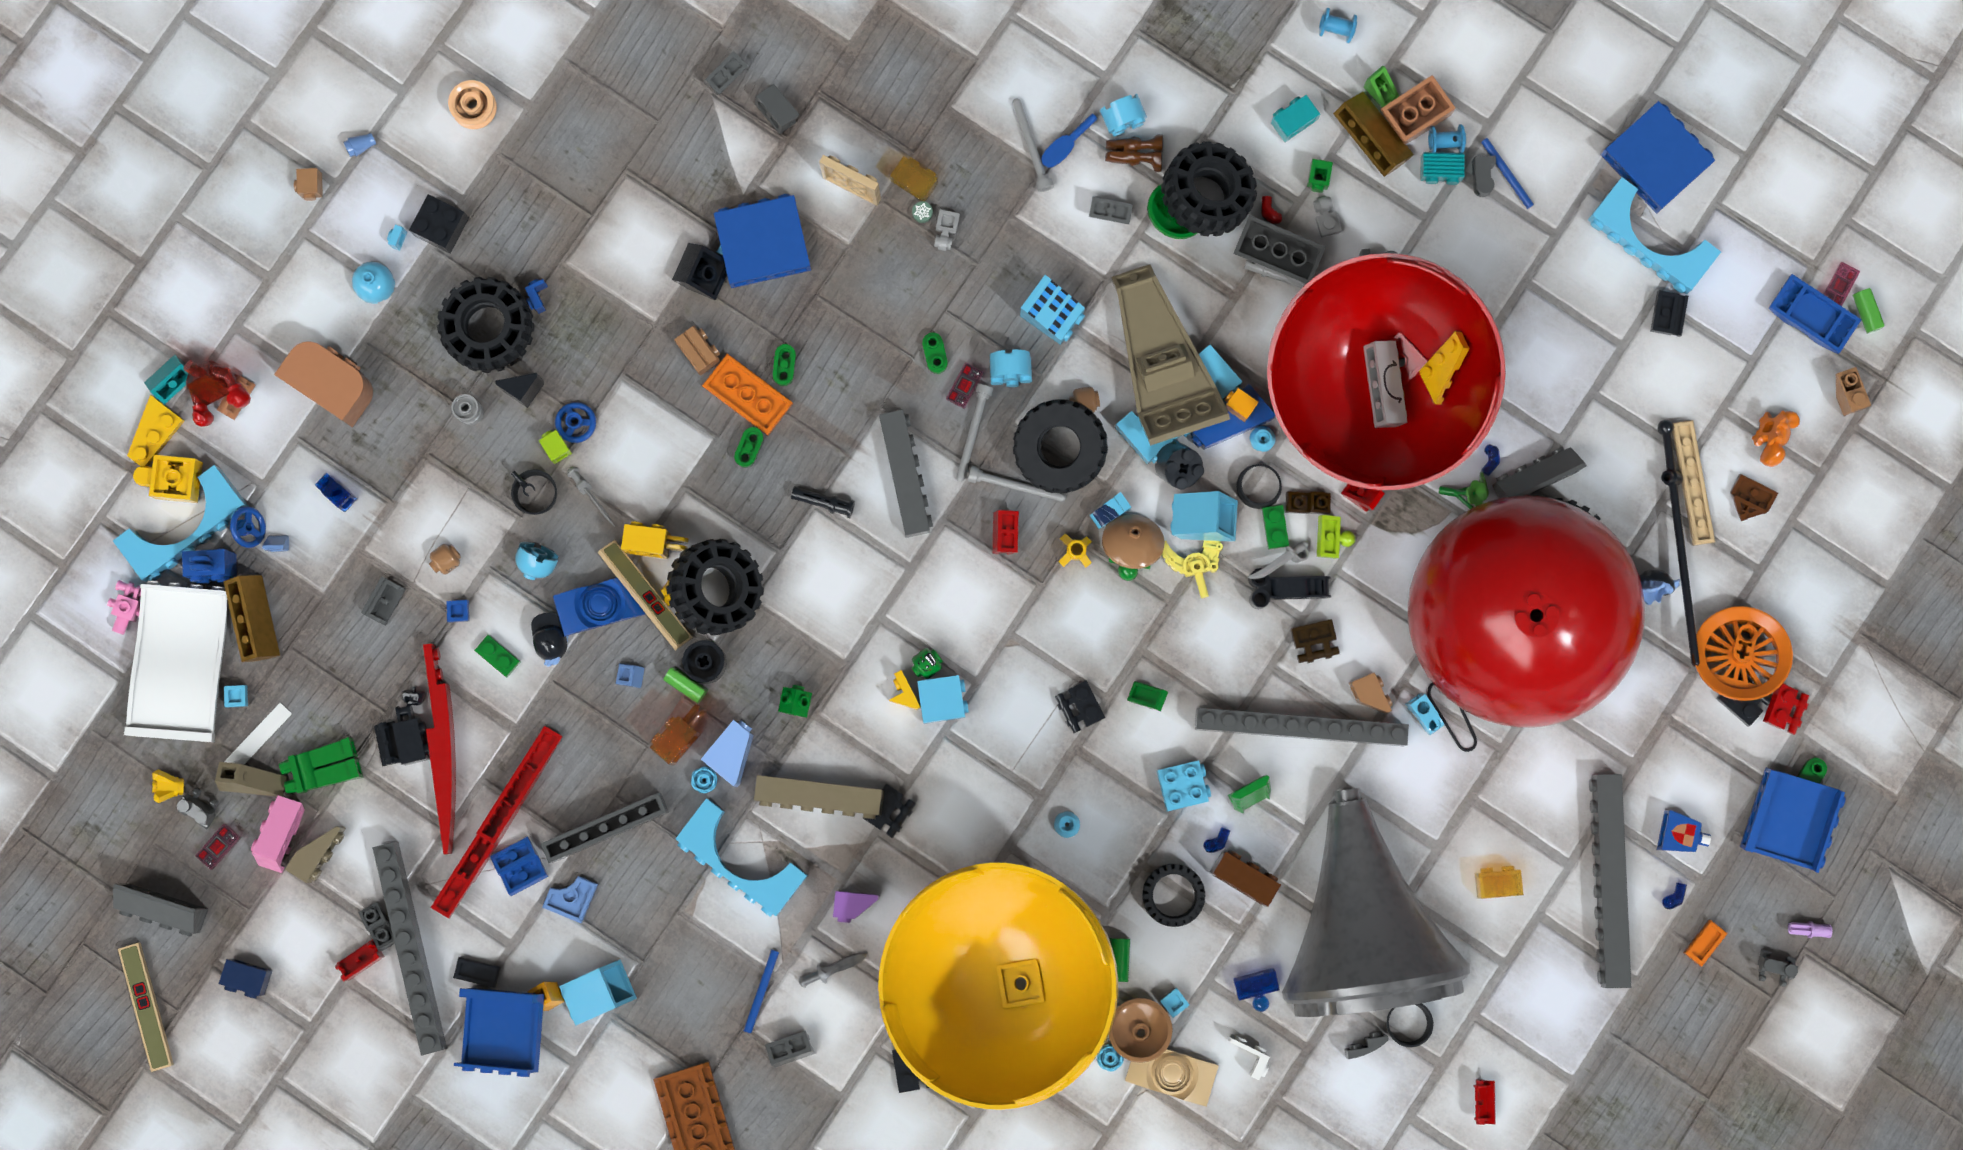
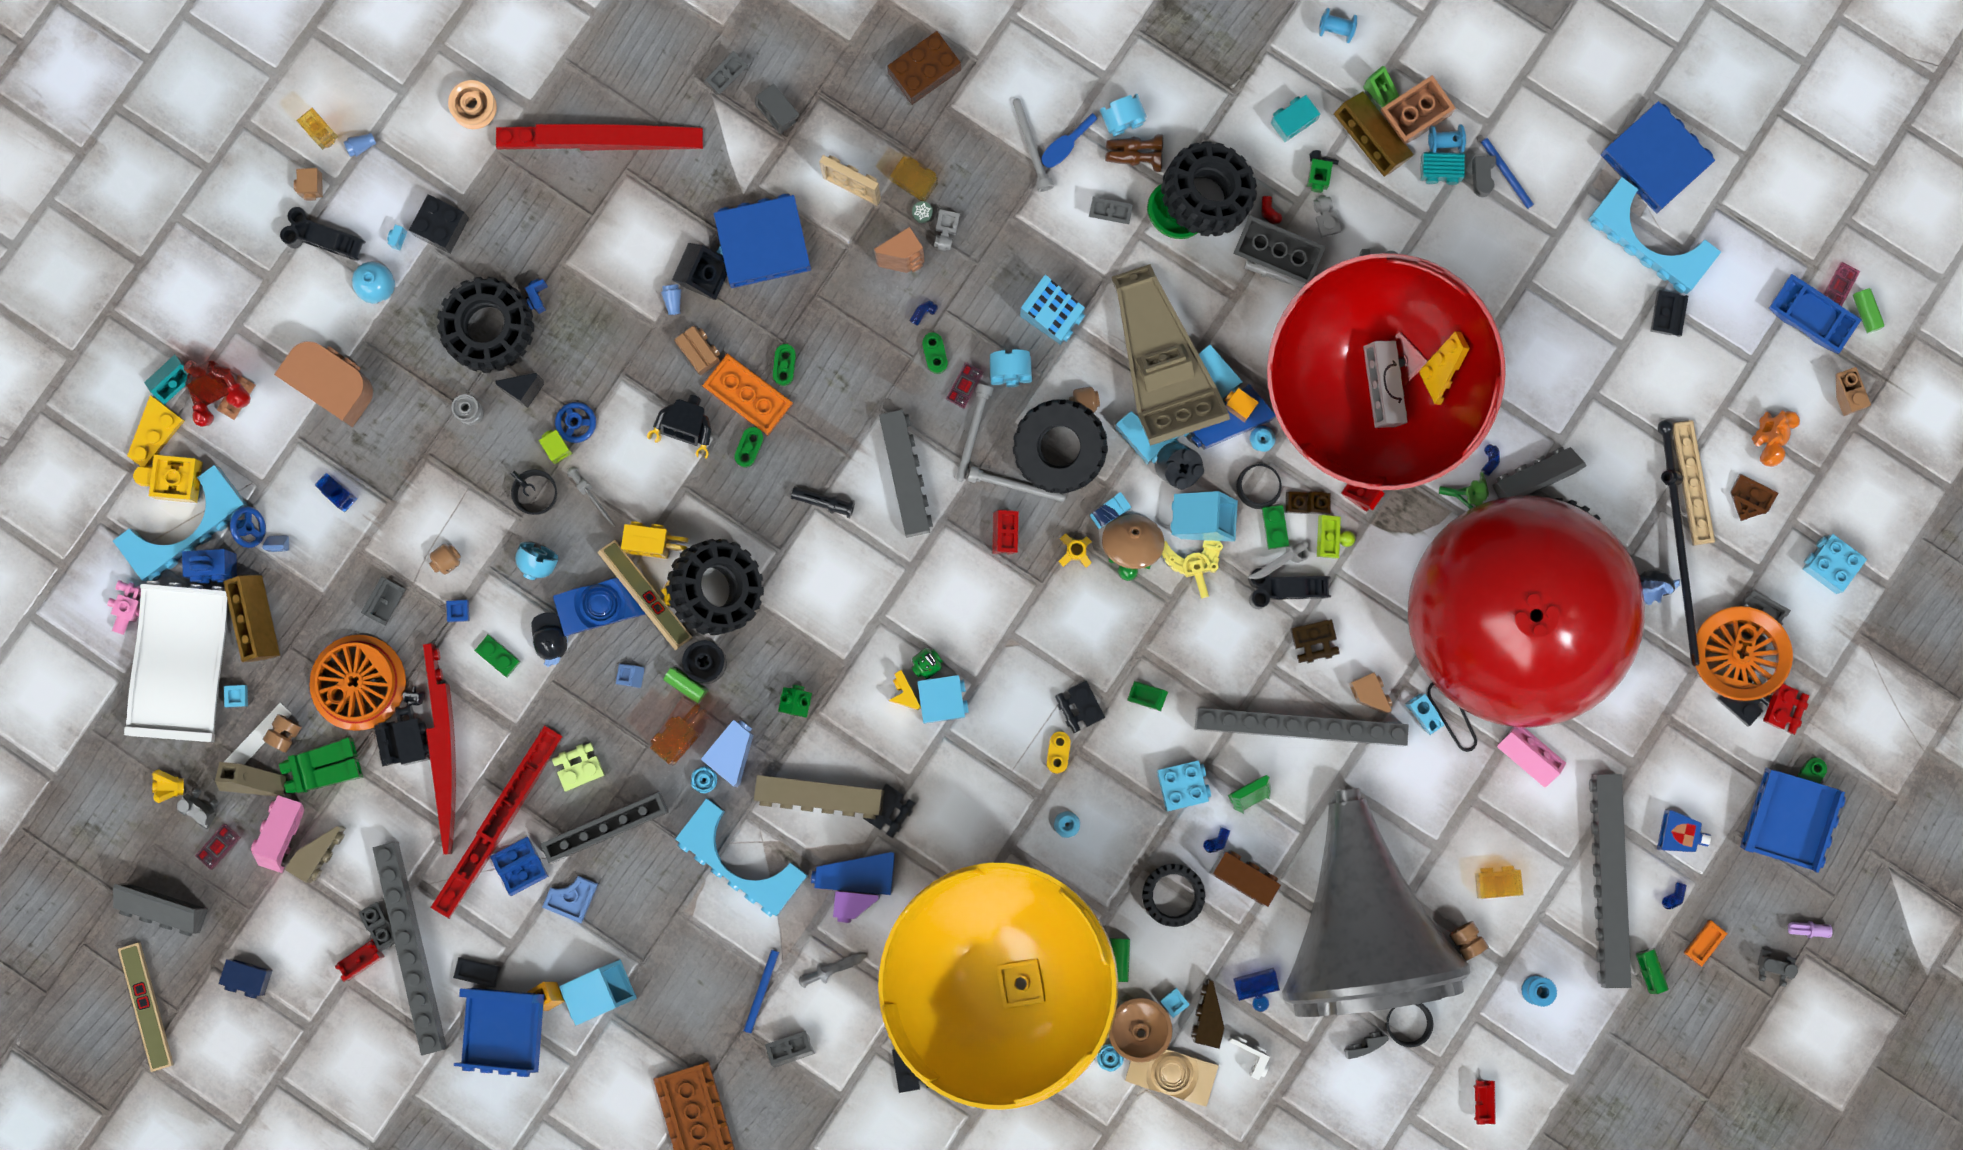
none -> medium nougat wheel [262,714,302,753]
none -> black piece [280,207,366,261]
none -> clear yellow brick [296,107,338,150]
none -> orange piece [309,635,406,731]
none -> red slope [496,124,703,151]
none -> yellowish green plate [552,742,605,792]
none -> black torso [647,395,711,459]
none -> medium blue cone [661,284,681,315]
none -> blue slope [811,852,895,895]
none -> nougat slope [874,227,924,273]
none -> reddish brown brick [887,31,961,105]
none -> clear blue arm [909,301,938,326]
none -> yellow plate [1047,732,1071,774]
none -> dark brown slope [1191,979,1224,1049]
none -> black hand [1309,150,1339,165]
none -> medium nougat wheel [1449,921,1489,961]
none -> bright pink panel [1497,727,1566,787]
none -> dark azure hose [1521,976,1557,1007]
none -> green brick [1636,948,1669,994]
none -> dark grey hinge [1740,590,1791,625]
none -> medium azure brick [1803,534,1867,594]

